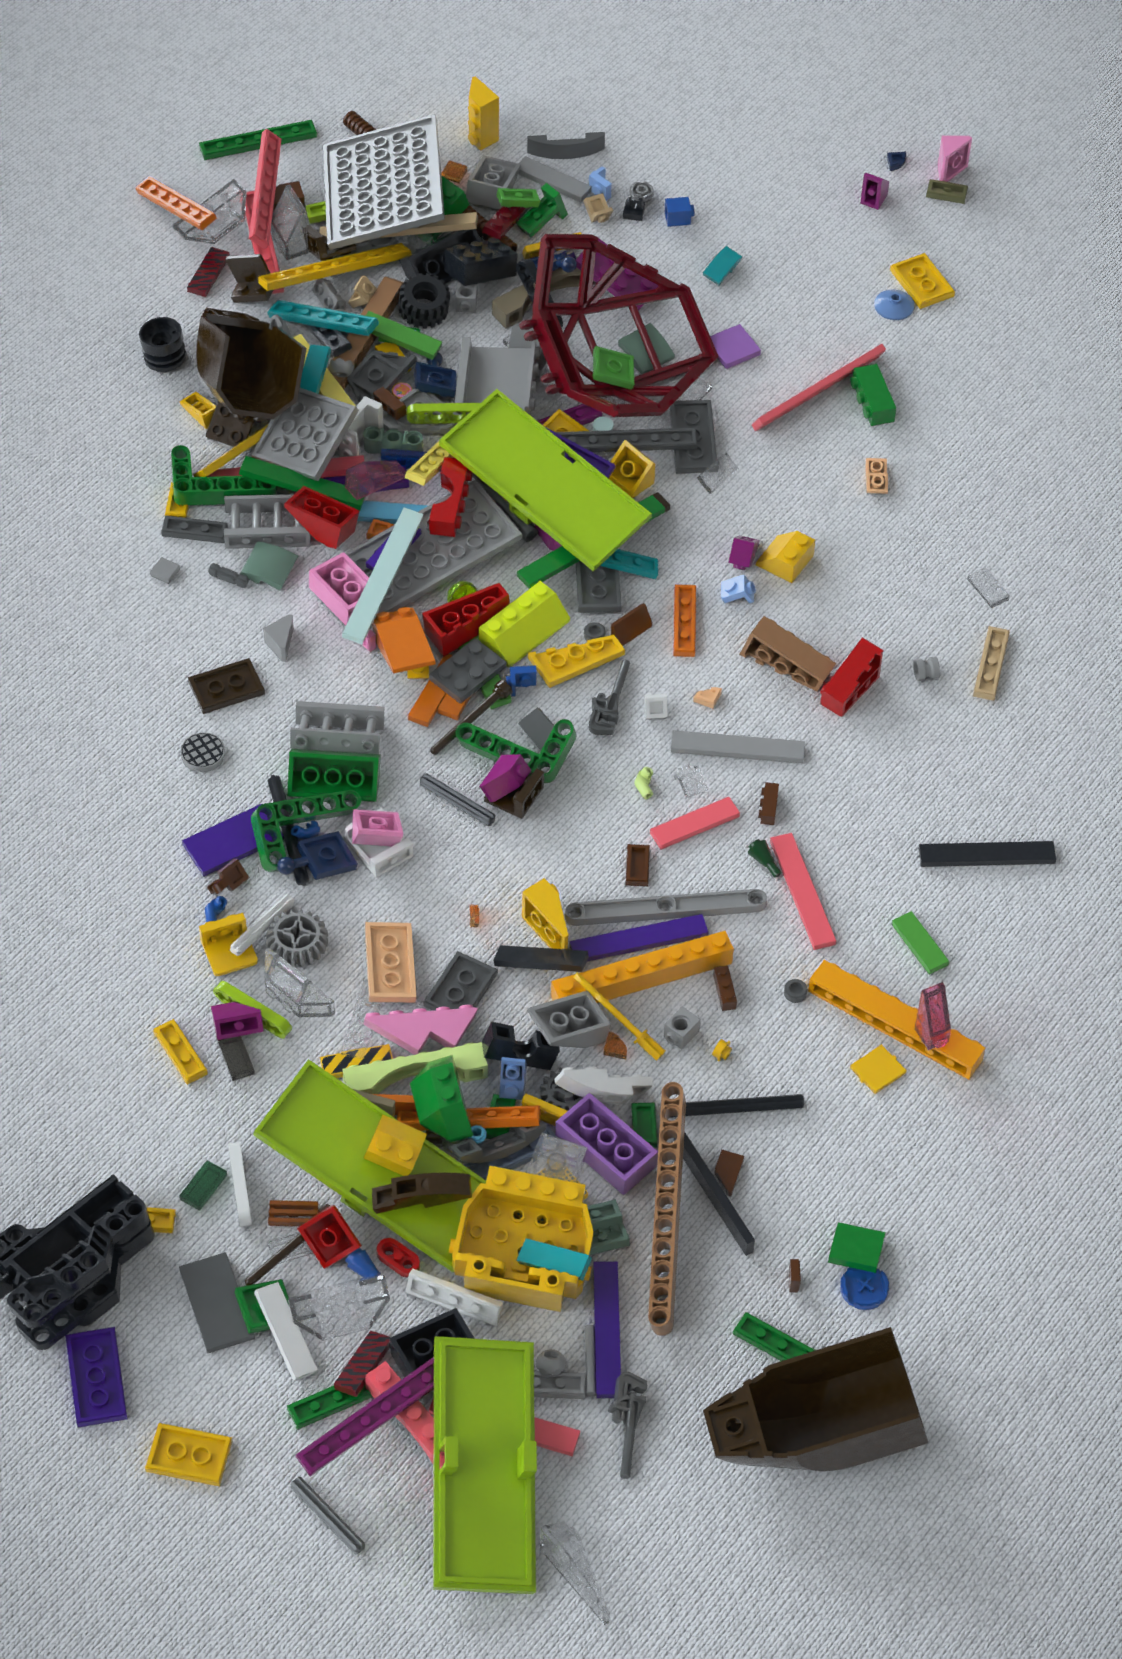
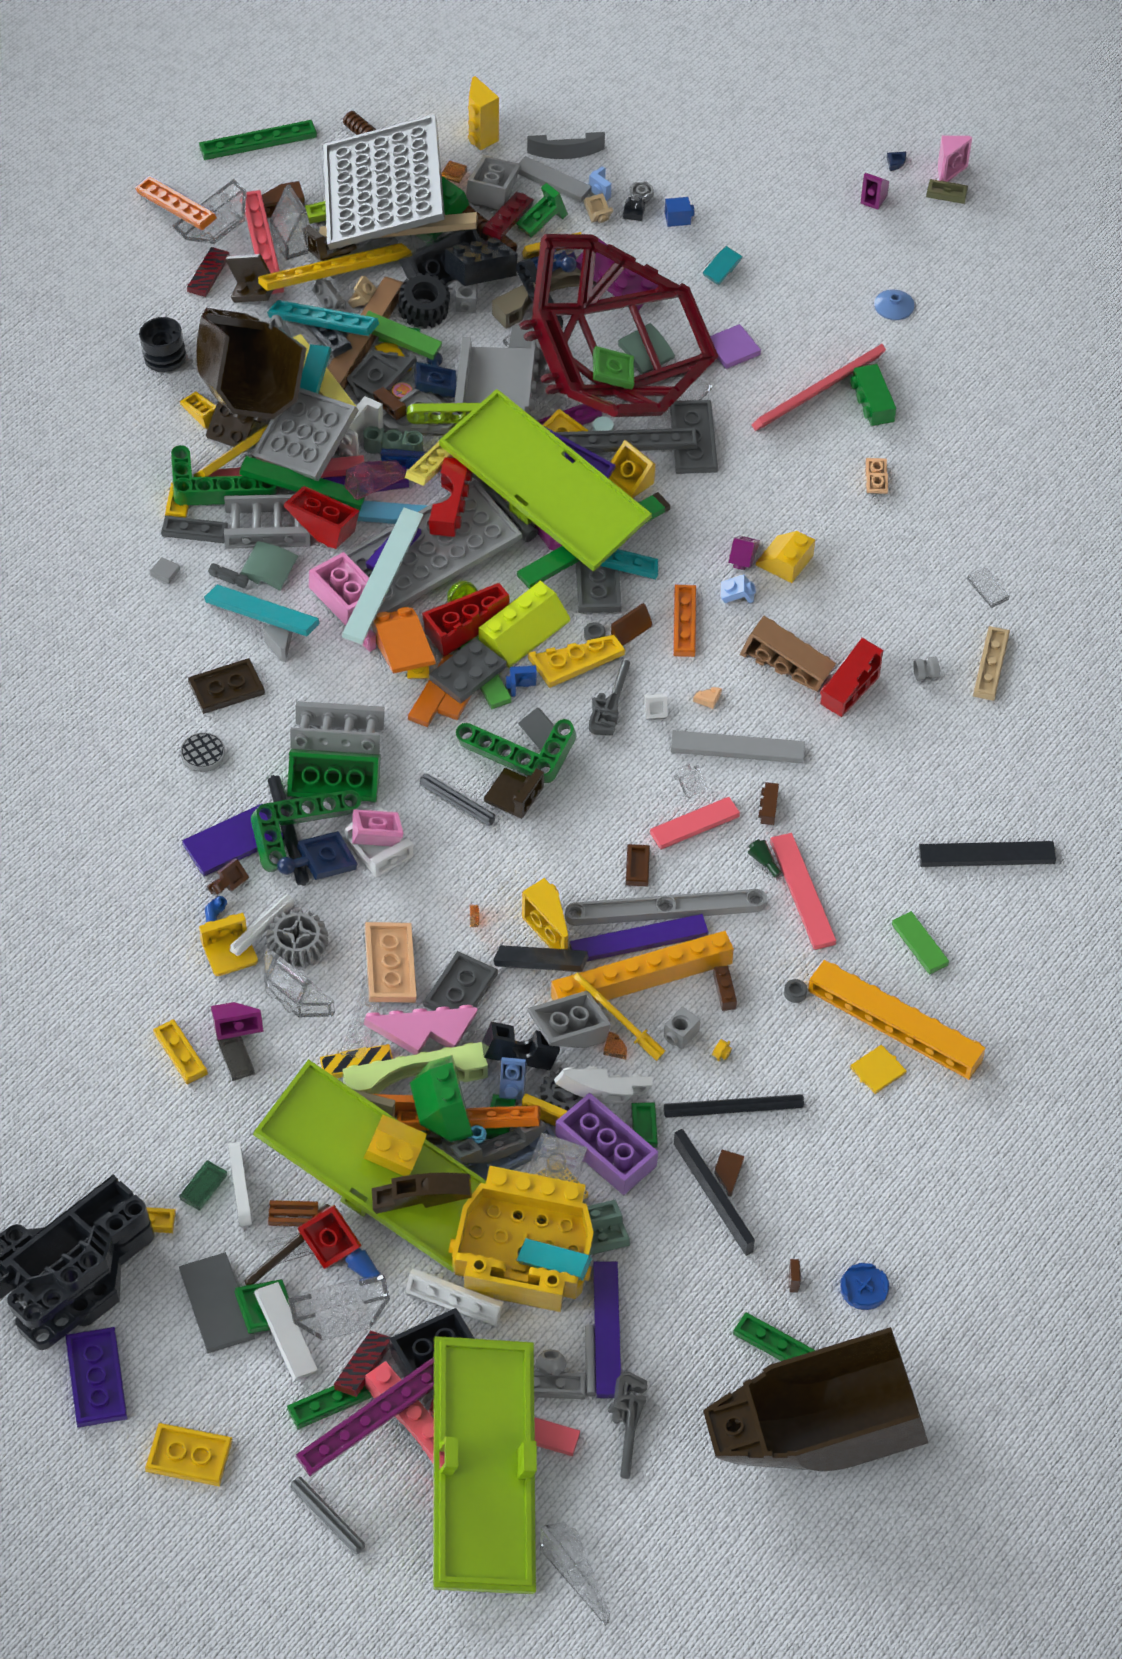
lime beam [213,981,292,1039] -> none
coral tile [249,129,282,249] -> none
blue arm [291,821,320,840] -> none
light grey plate [328,358,354,377] -> none
orange tile [366,519,394,539] -> none
red plate [377,1238,420,1278] -> none
dark brown piece [430,680,513,755] -> none
magenta slope [479,754,532,802] -> none
bright green plate [496,188,540,208] -> none
yellowish green arm [634,767,653,799] -> none
medium nougat beam [648,1082,686,1336] -> none
clear tile [697,452,739,494] -> none
green tile [828,1222,886,1273] -> none
yellow tile [890,253,955,309] -> none
clear pink slope [915,982,951,1050] -> none
none -> teal tile [204,584,320,637]

